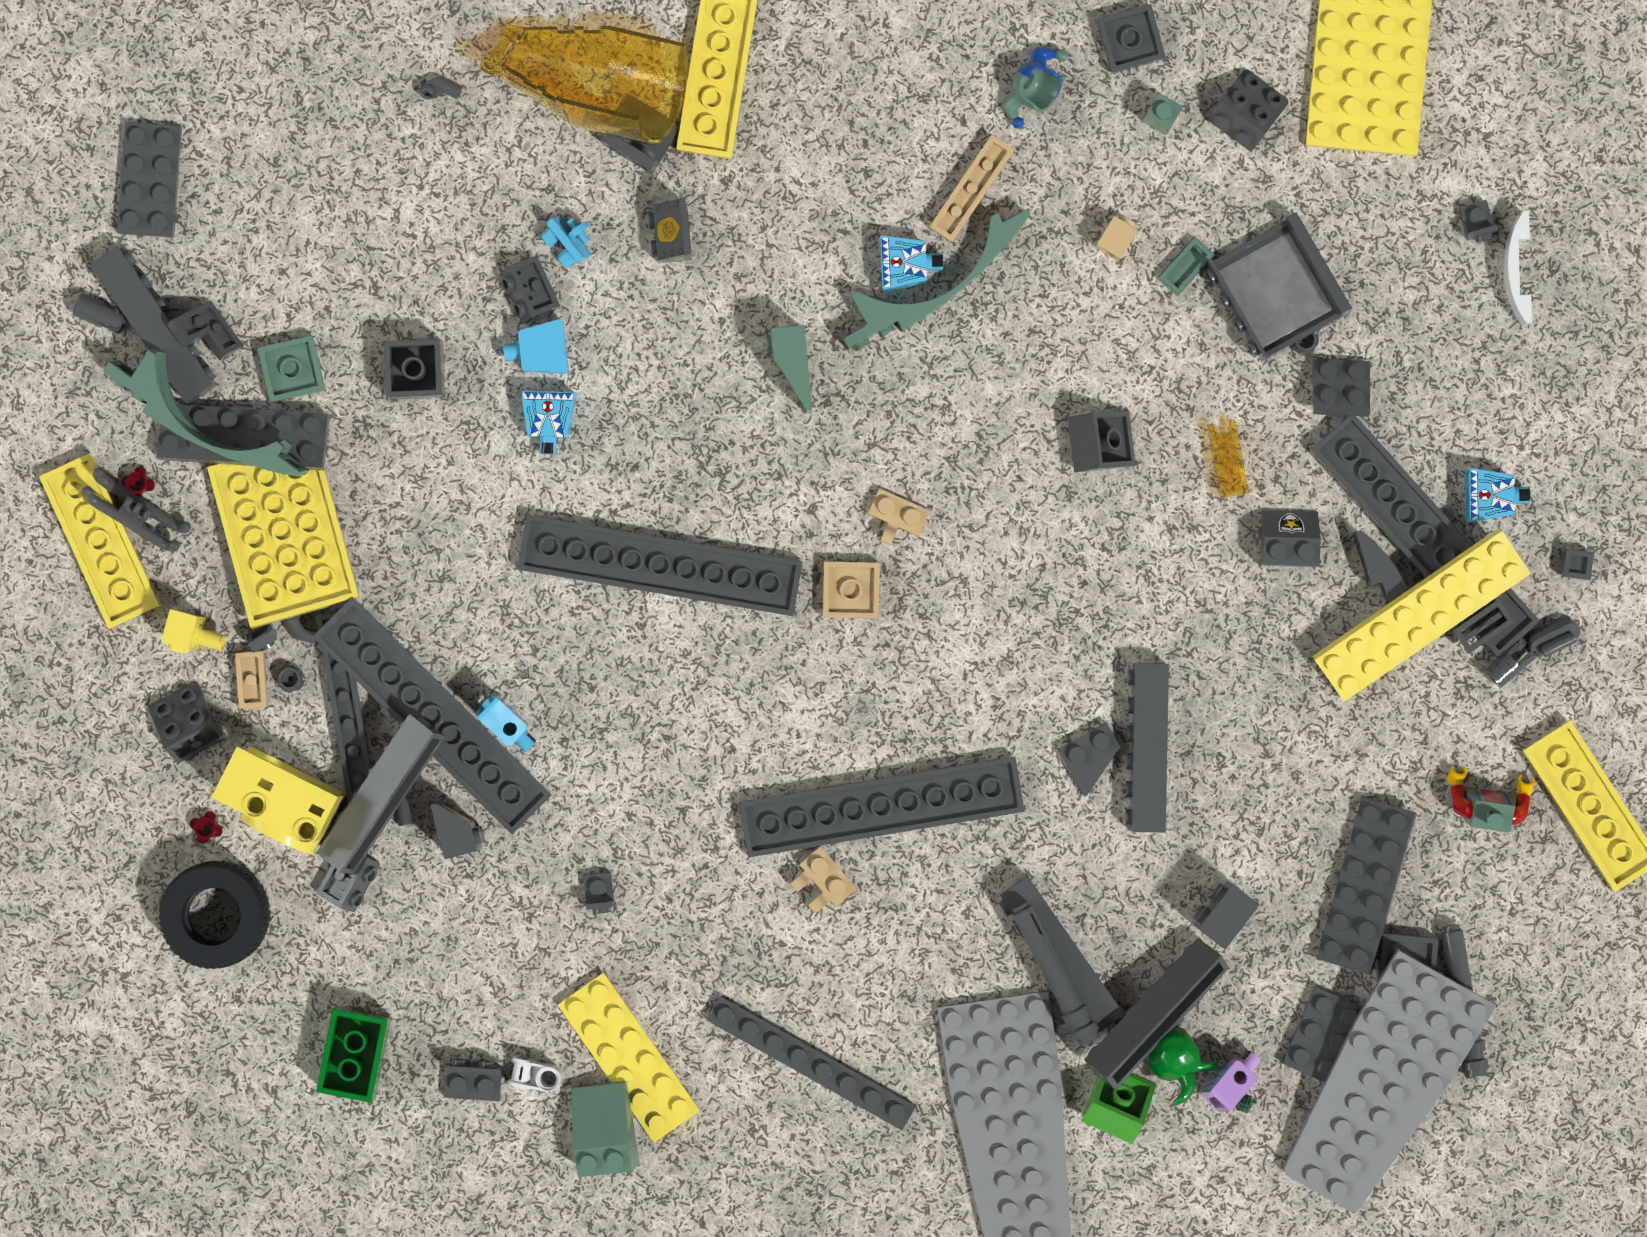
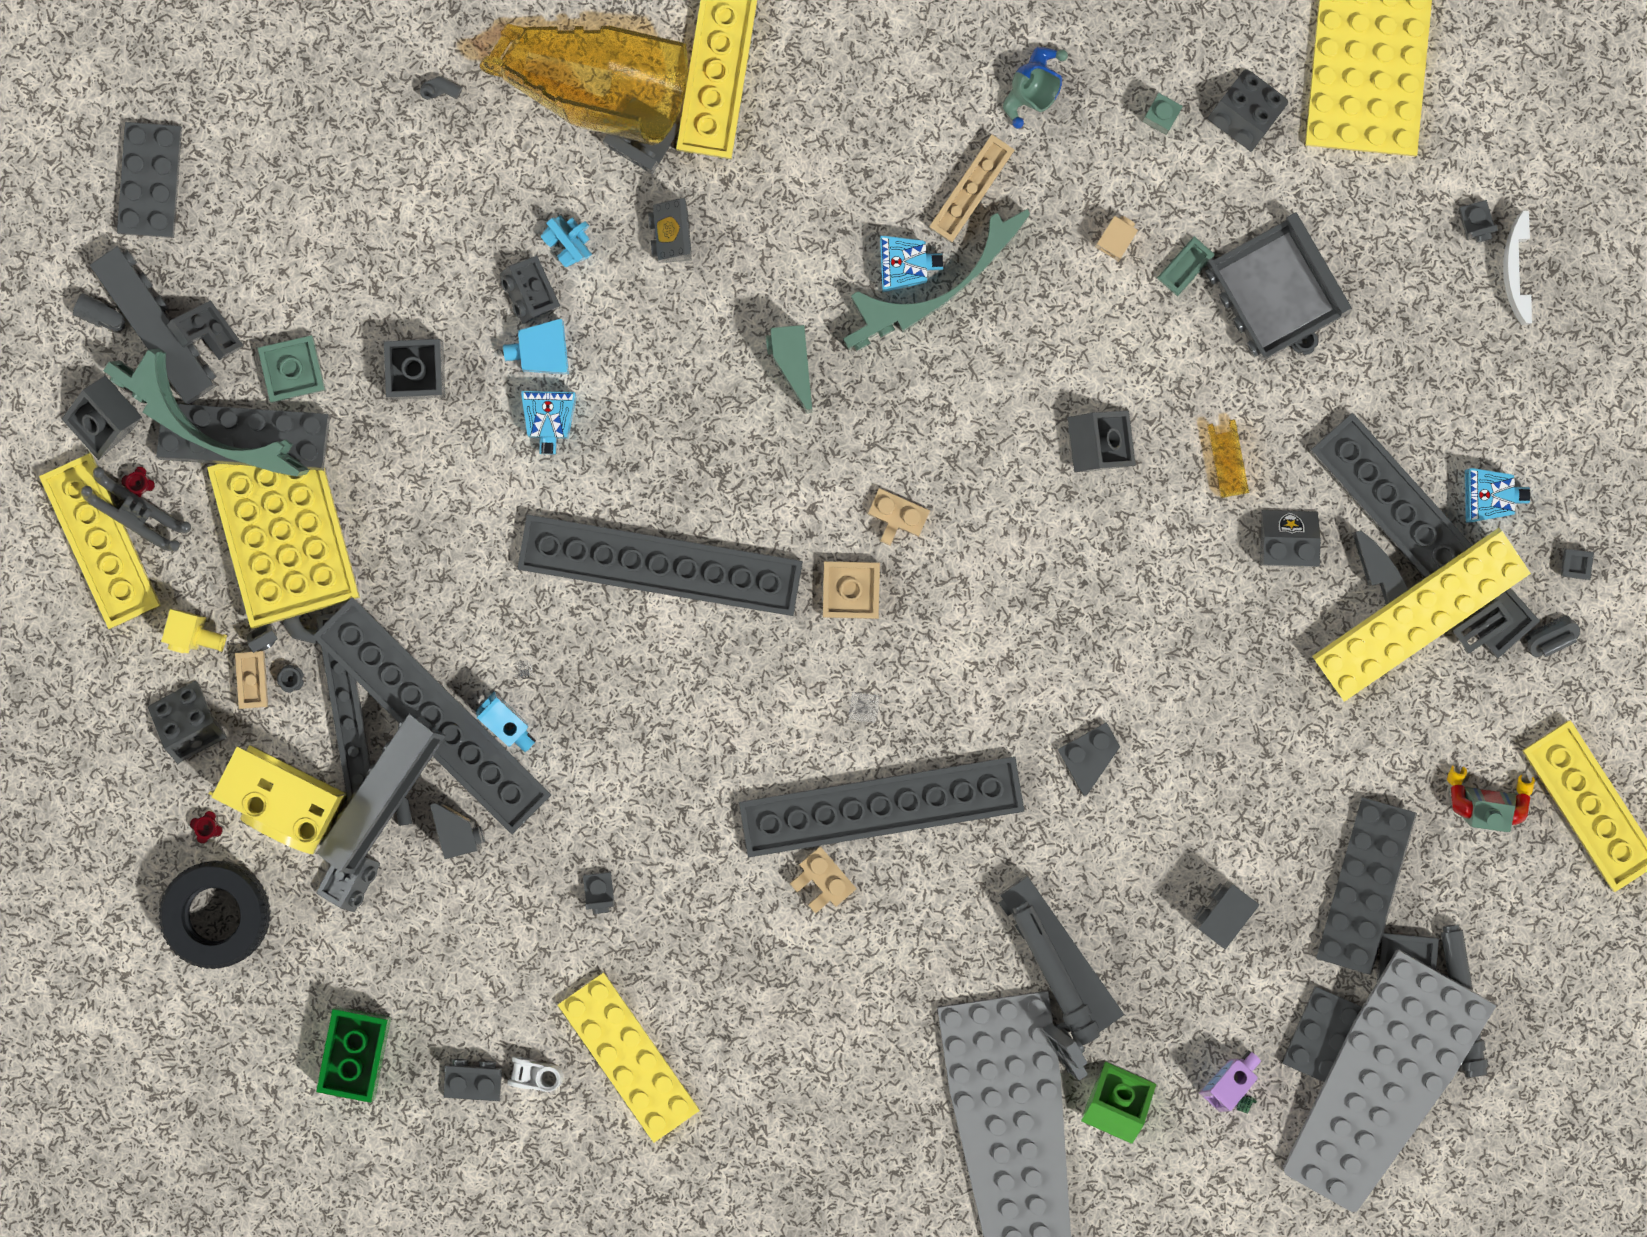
sand green slope [571,1081,640,1177] -> none
dark grey plate [707,996,916,1131] -> none
dark grey brick [1084,938,1229,1090] -> none
dark grey plate [1097,4,1166,74] -> none
dark grey brick [1125,663,1169,833] -> none
green piece [1146,1020,1218,1105] -> none
dark grey plate [1313,359,1370,417] -> none
dark grey hinge [1484,637,1539,689] -> none
none -> dark grey slope [62,376,142,460]
none -> dark grey plate [1043,1023,1088,1081]

